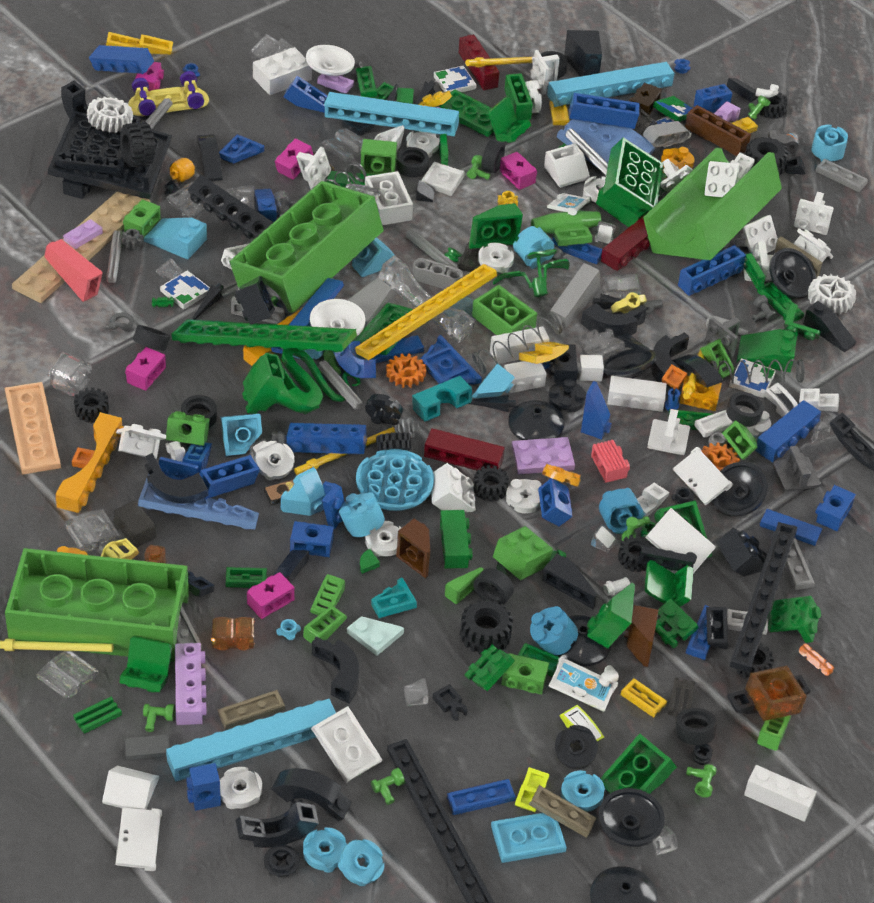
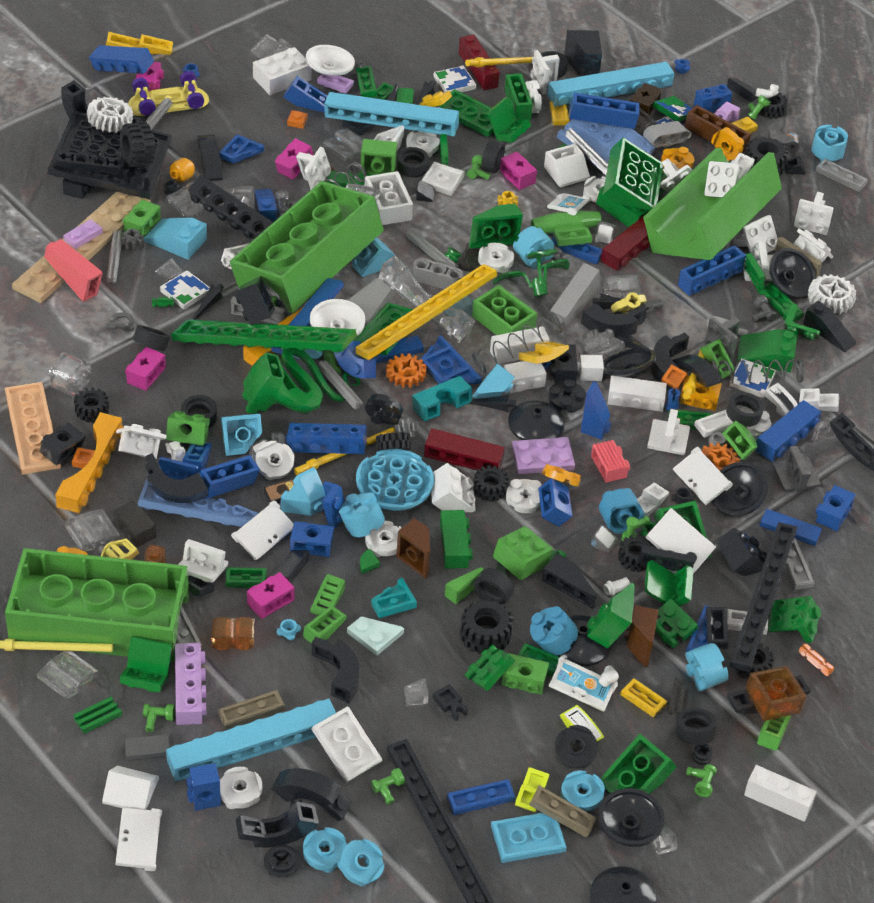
none -> black brick [39,422,86,466]
none -> white bracket [178,539,228,583]
none -> white door [231,500,294,560]
none -> orange plate [287,110,308,129]
none -> medium azure brick [685,643,728,691]
none -> light orange plate [711,127,744,161]

